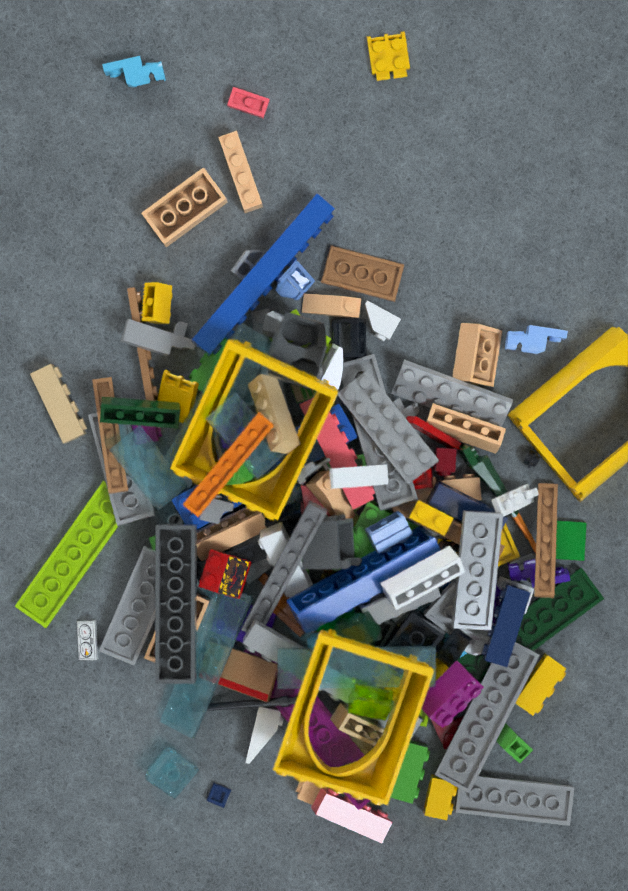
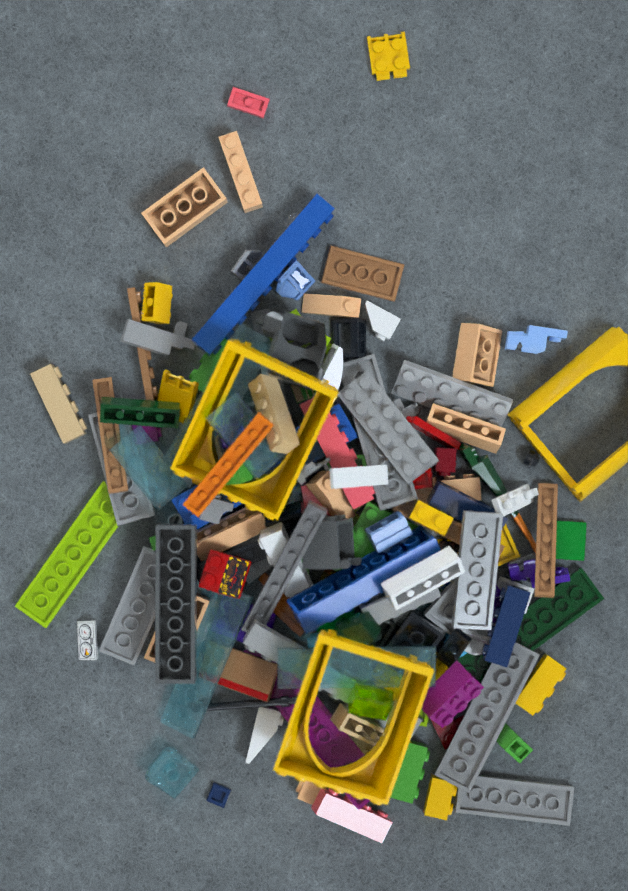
medium azure plate [102,56,166,91] -> none

